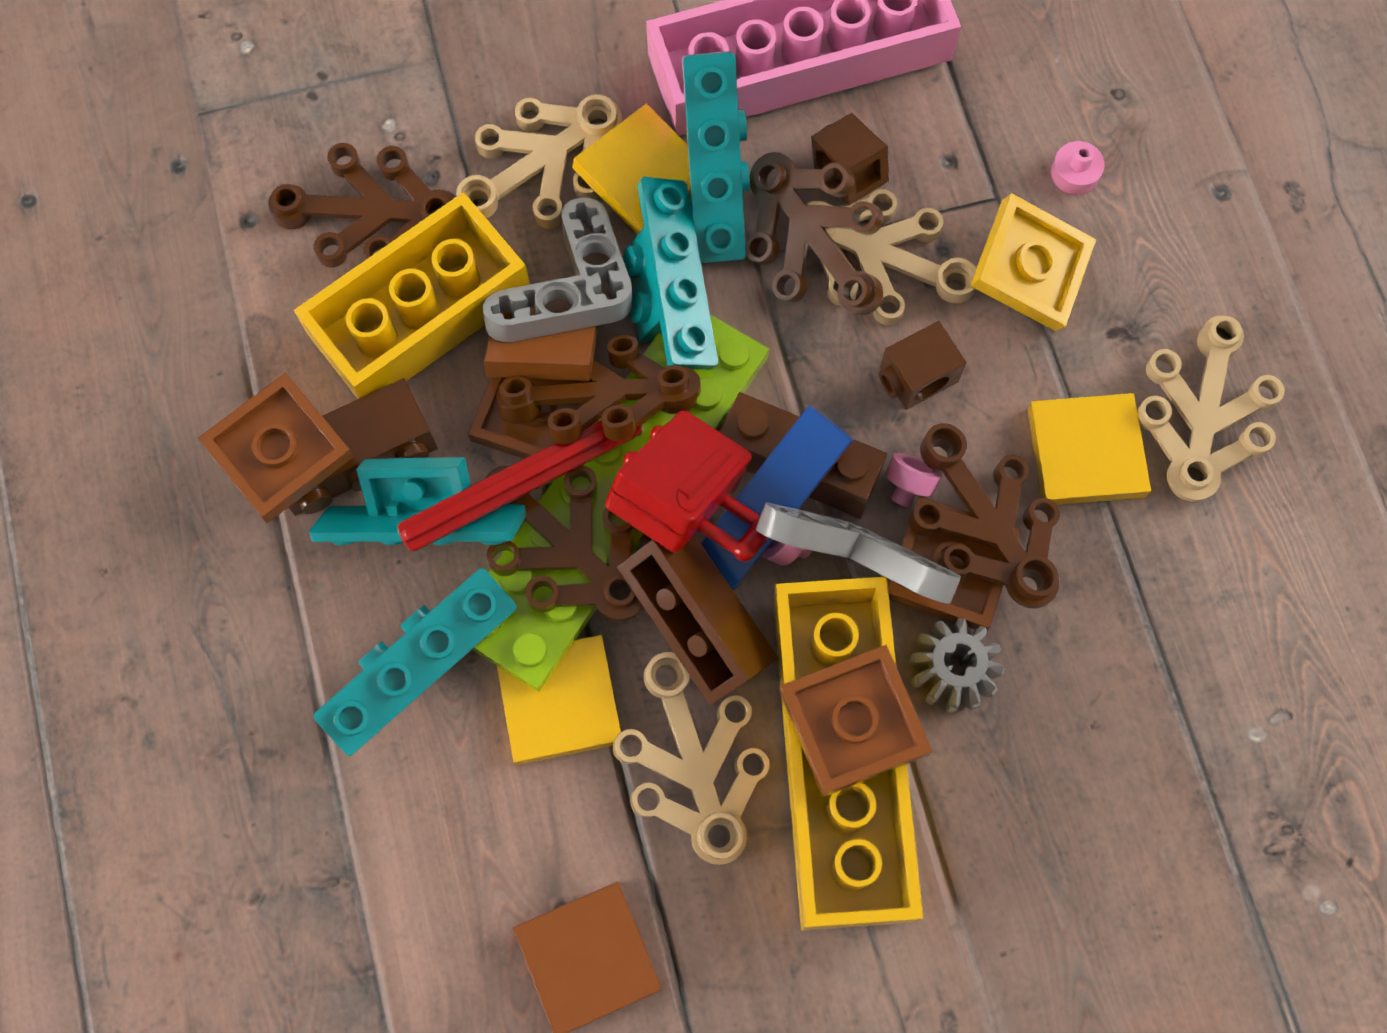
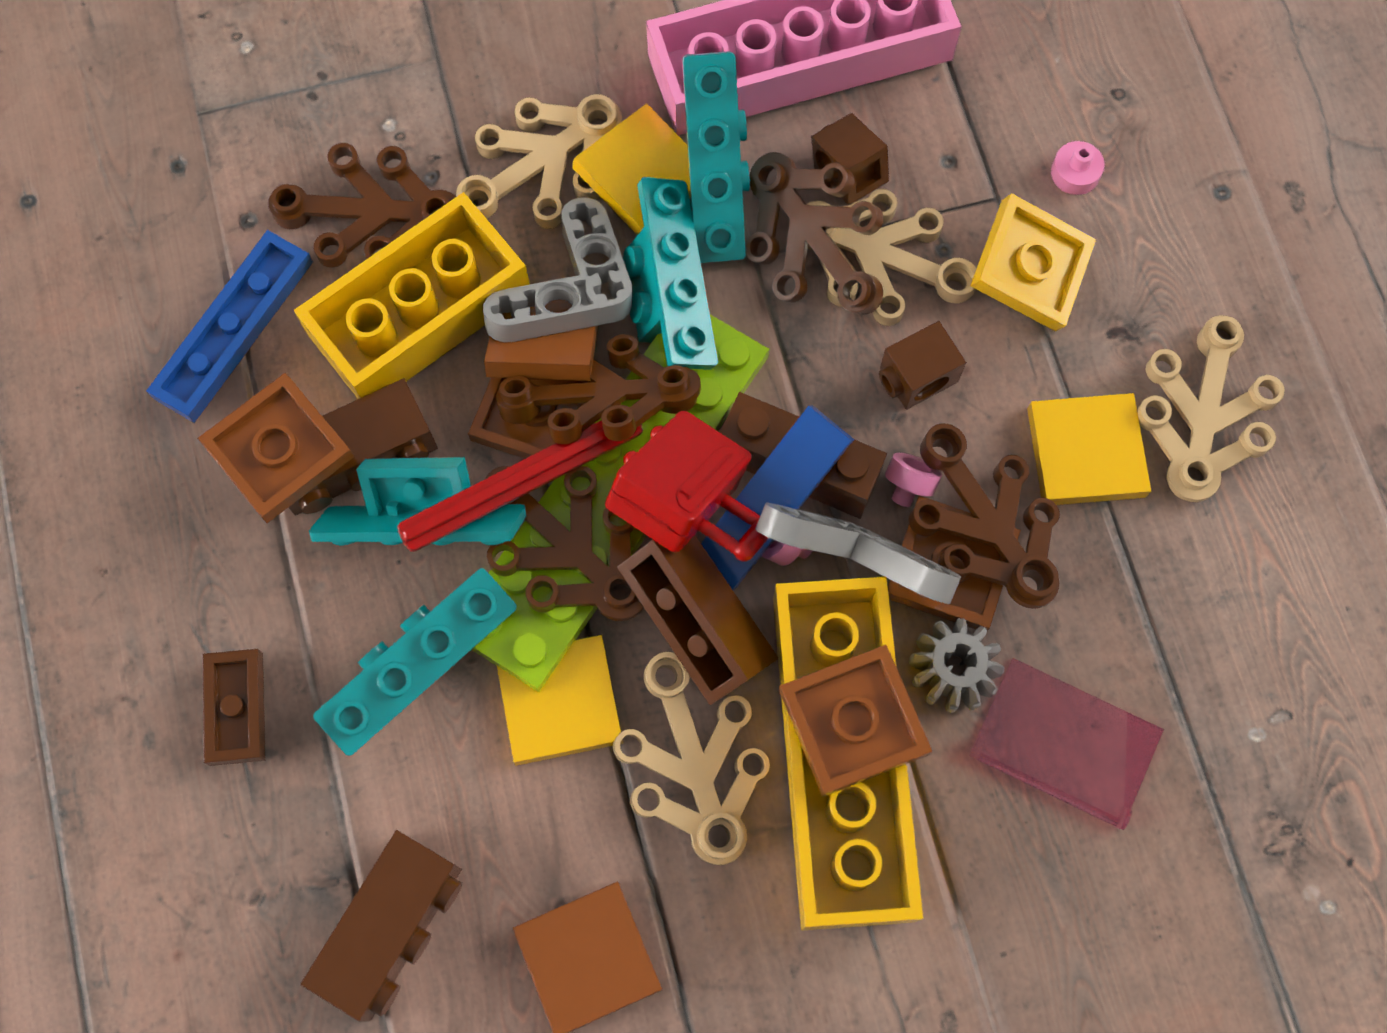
none -> blue plate [146,230,313,423]
none -> reddish brown plate [203,648,265,766]
none -> reddish brown brick [300,829,462,1022]
none -> clear pink piece [969,658,1164,830]

